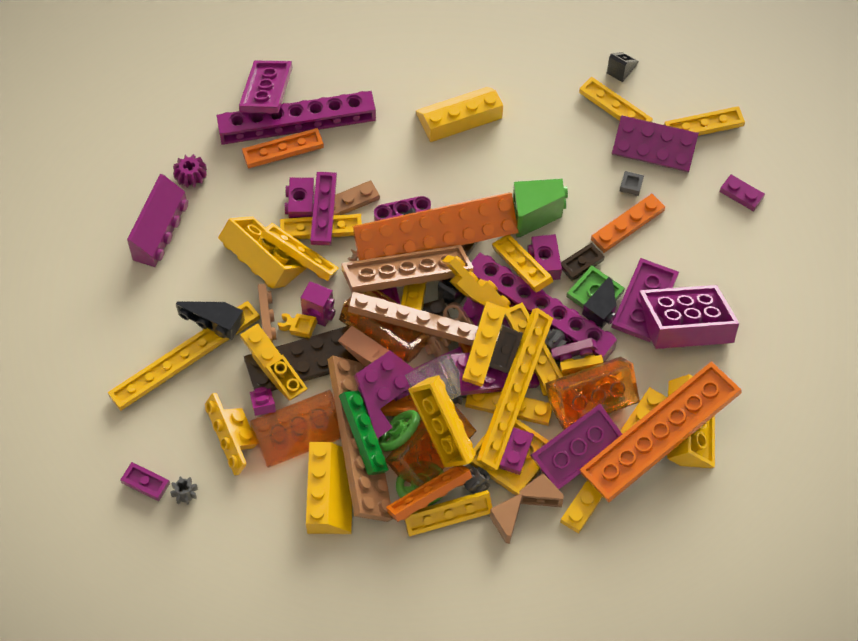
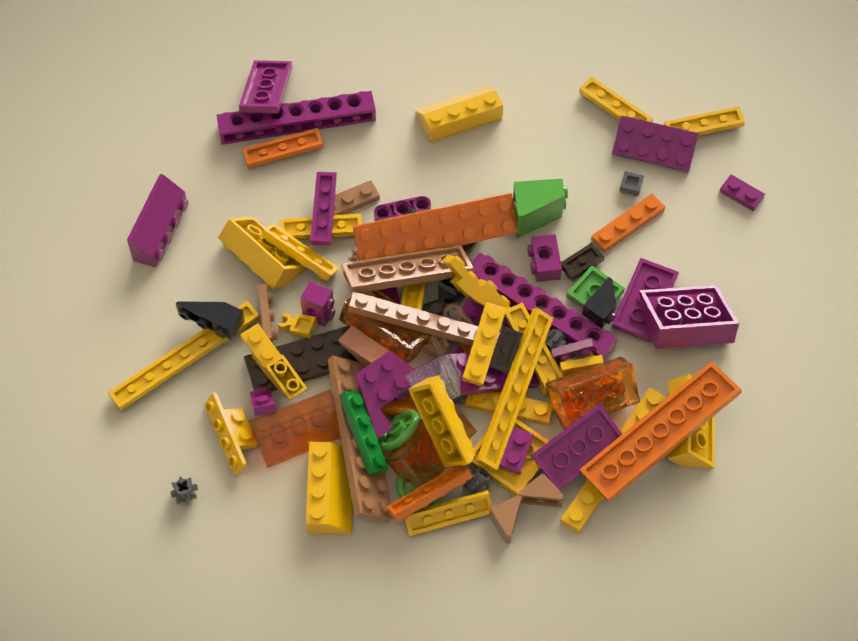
magenta plate [120,462,170,502] -> none
magenta gear [173,154,207,188] -> none
magenta brick [285,177,315,218] -> none
yellow plate [492,235,553,293] -> none
black slope [607,52,639,82] -> none

